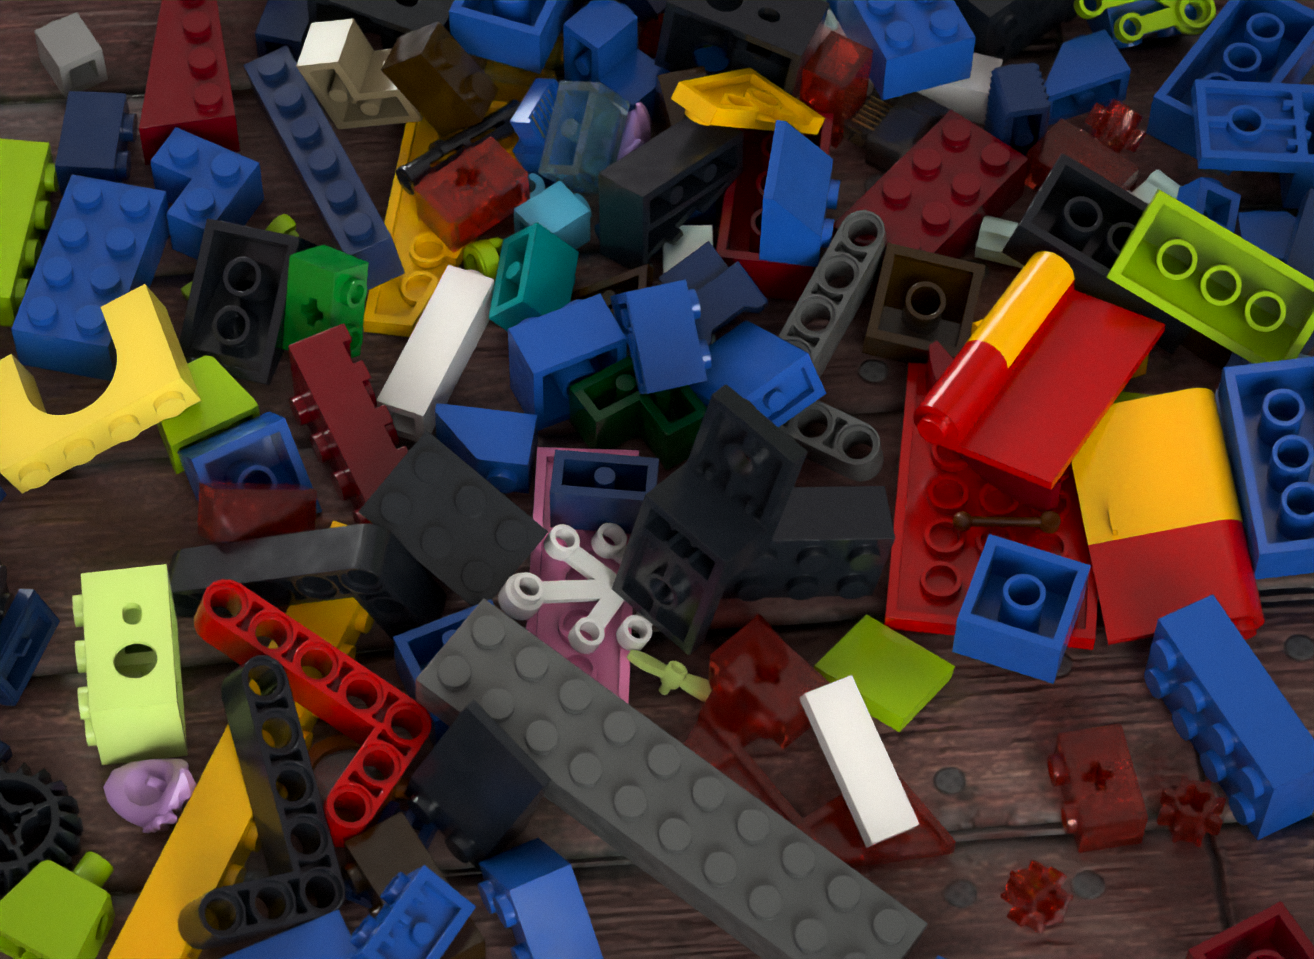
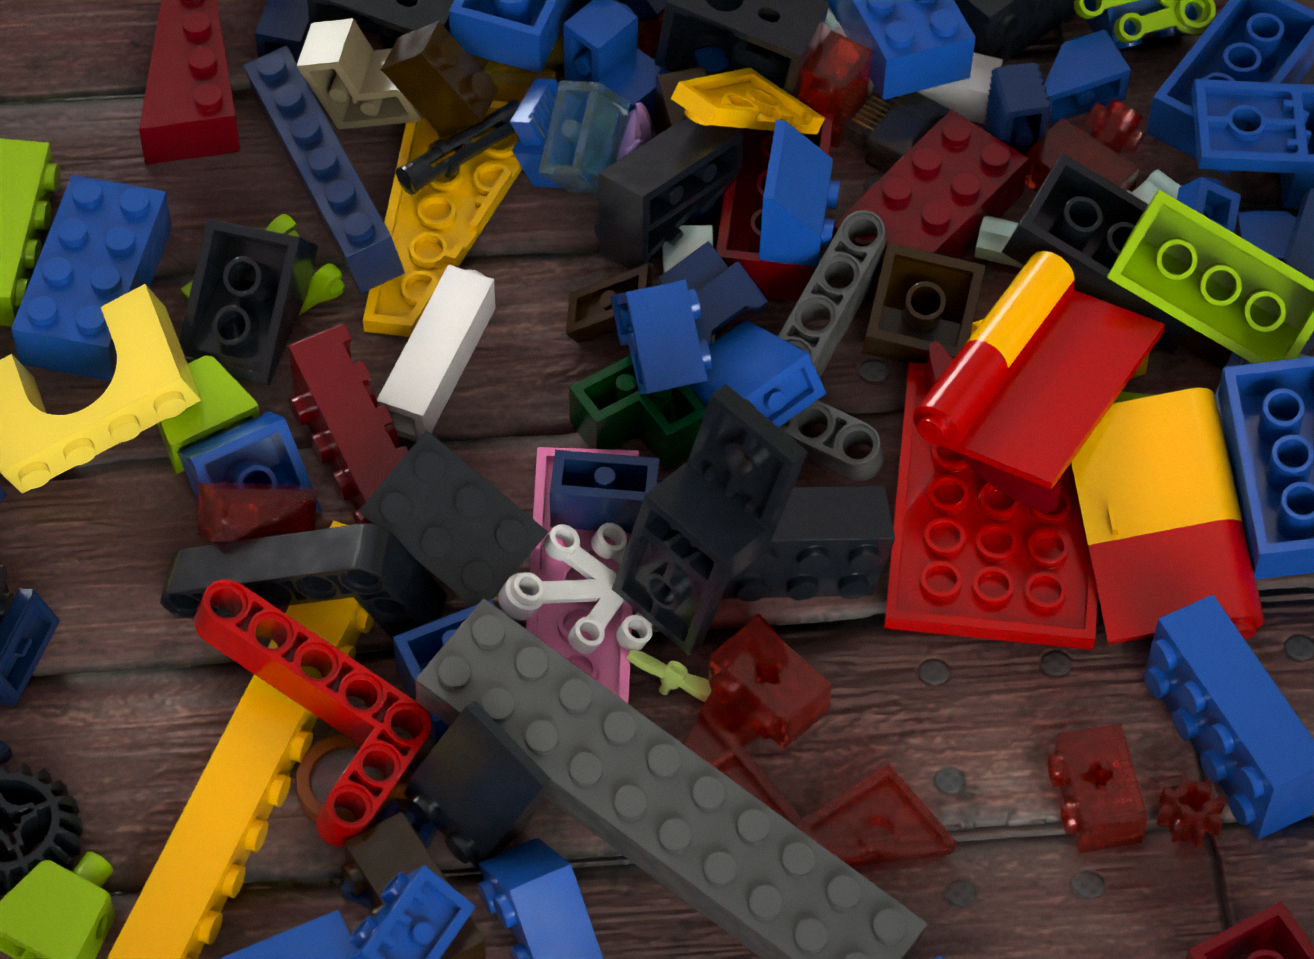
light grey brick [34,12,108,99] -> none
dark blue brick [55,91,138,196] -> none
yellowish green piece [72,564,188,766] -> none
lavender hat [103,758,196,833] -> none
blue brick [150,128,264,260] -> none
black beam [178,655,345,950] -> none
green brick [282,245,369,359] -> none
clear red brick [413,136,530,253] -> none
blue slope [435,403,538,494] -> none
lime tile [463,237,503,285] -> none
teal brick [488,222,579,332] -> none
medium azure brick [508,173,592,250] -> none
blue brick [508,294,626,431] -> none
white tile [799,675,919,848] -> none
lime tile [810,614,955,733] -> none
reddish brown hinge [952,511,1061,533] -> none
blue brick [952,534,1091,684] -> none
clear red gear [1000,860,1073,934] -> none

